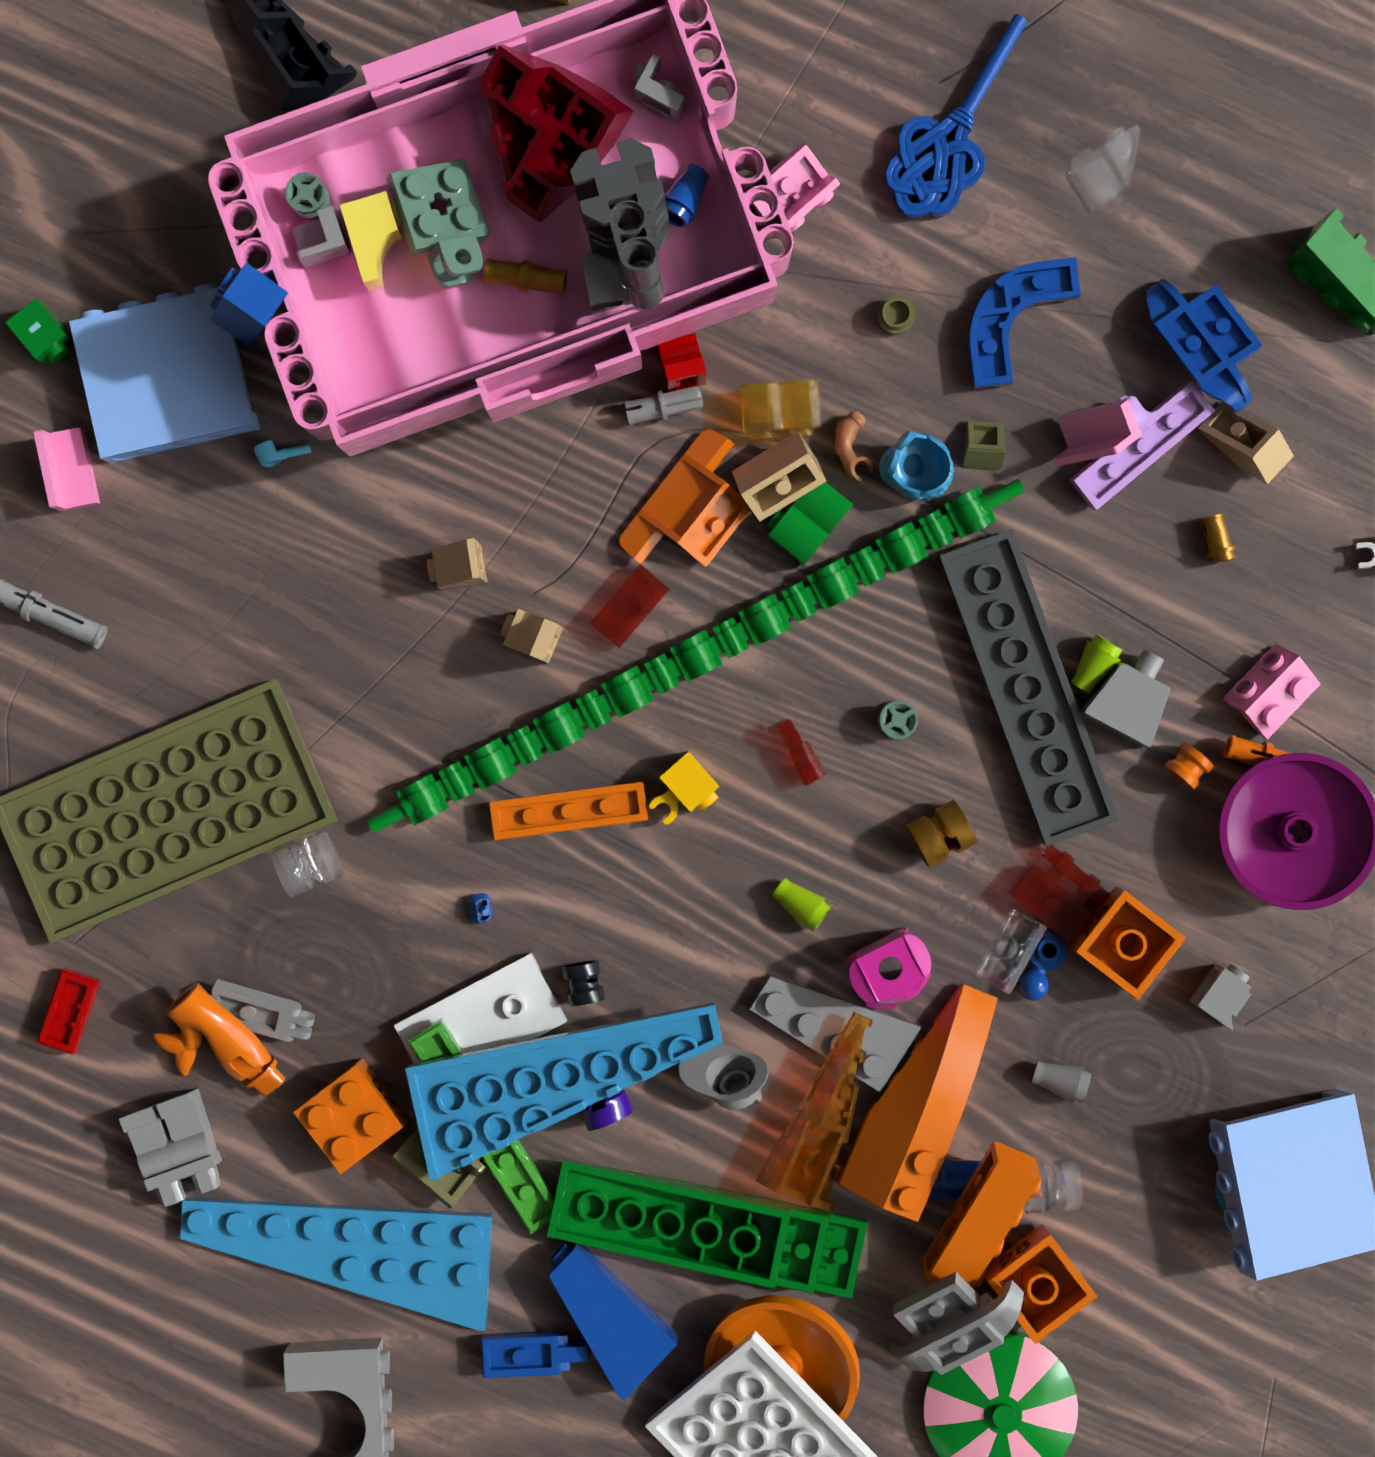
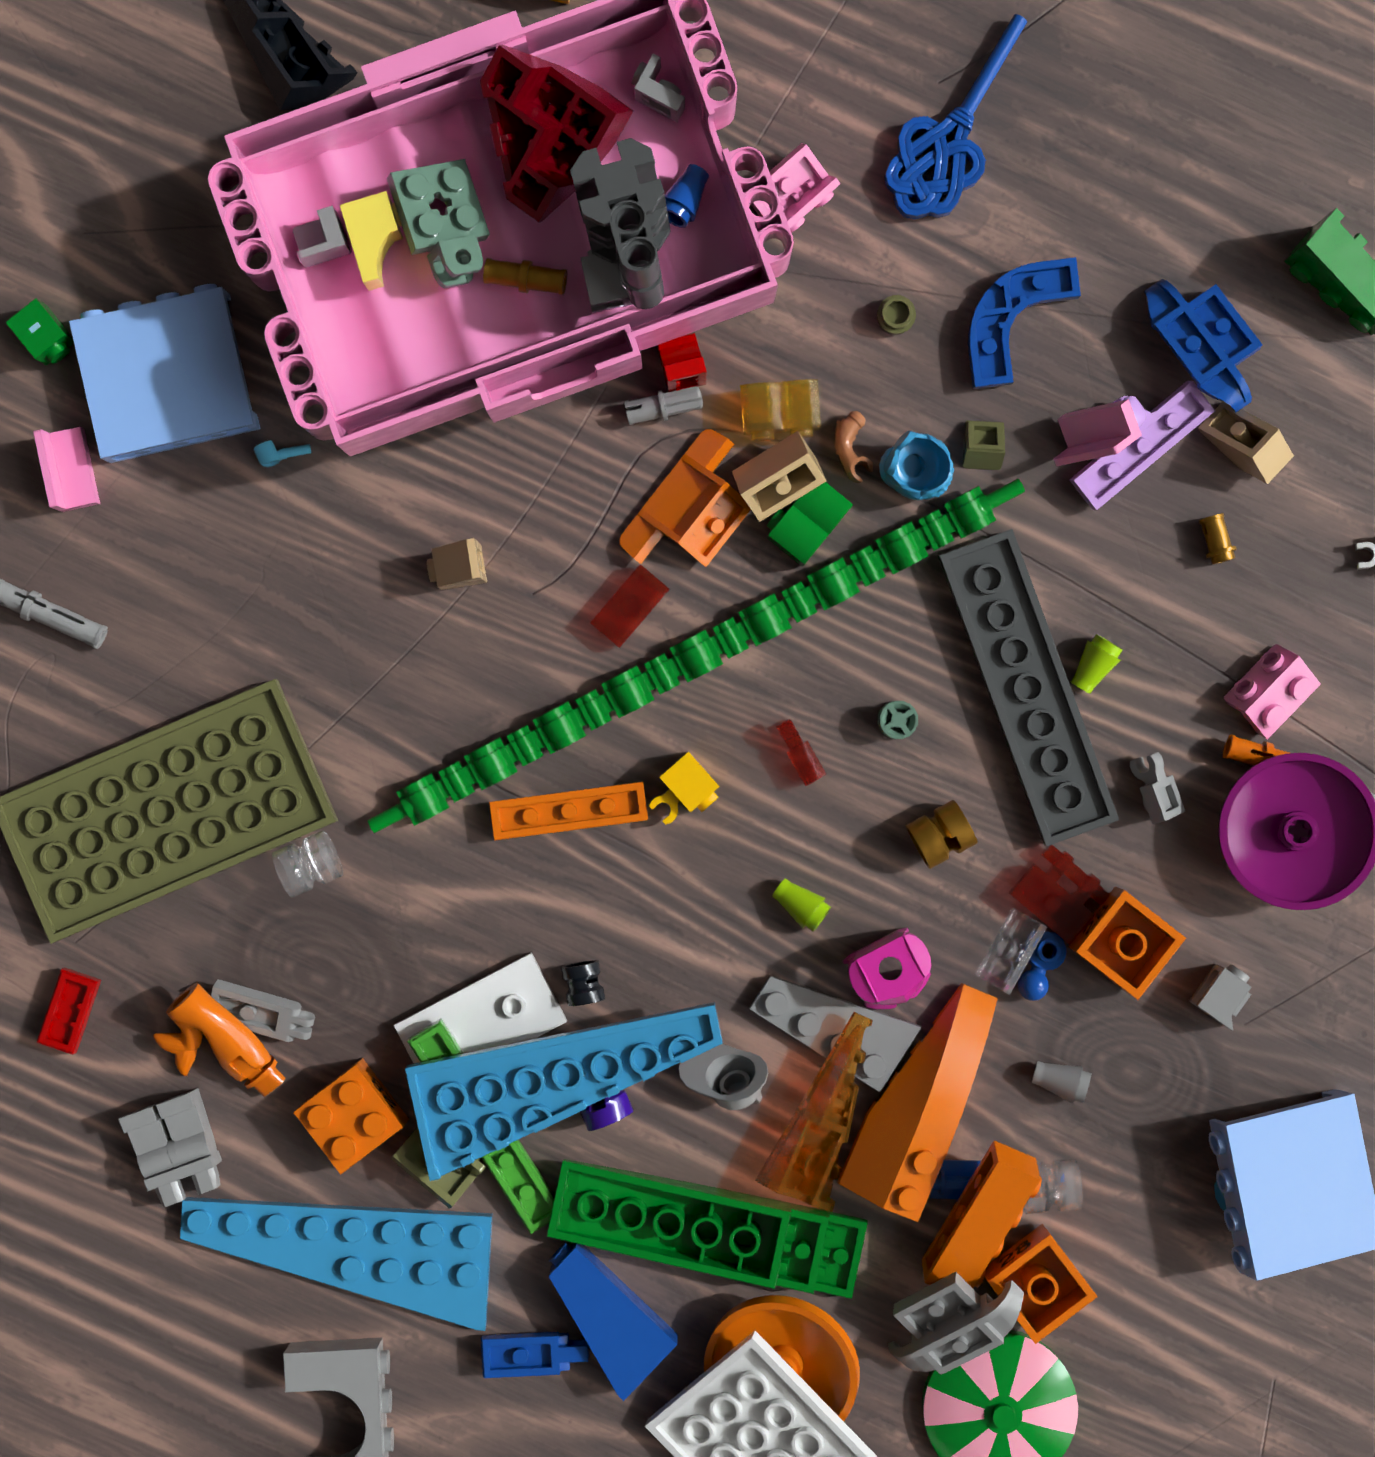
blue brick [209,263,288,348] -> none
sand green wheel [285,172,331,220] -> none
blue rock [468,893,493,924] -> none
tan arch [500,609,563,664] -> none
clear slope [1065,124,1141,215] -> none
light grey torso [1079,650,1170,748] -> none
orange wheel [1163,742,1214,790] -> none
none -> light grey plate [1130,752,1185,824]

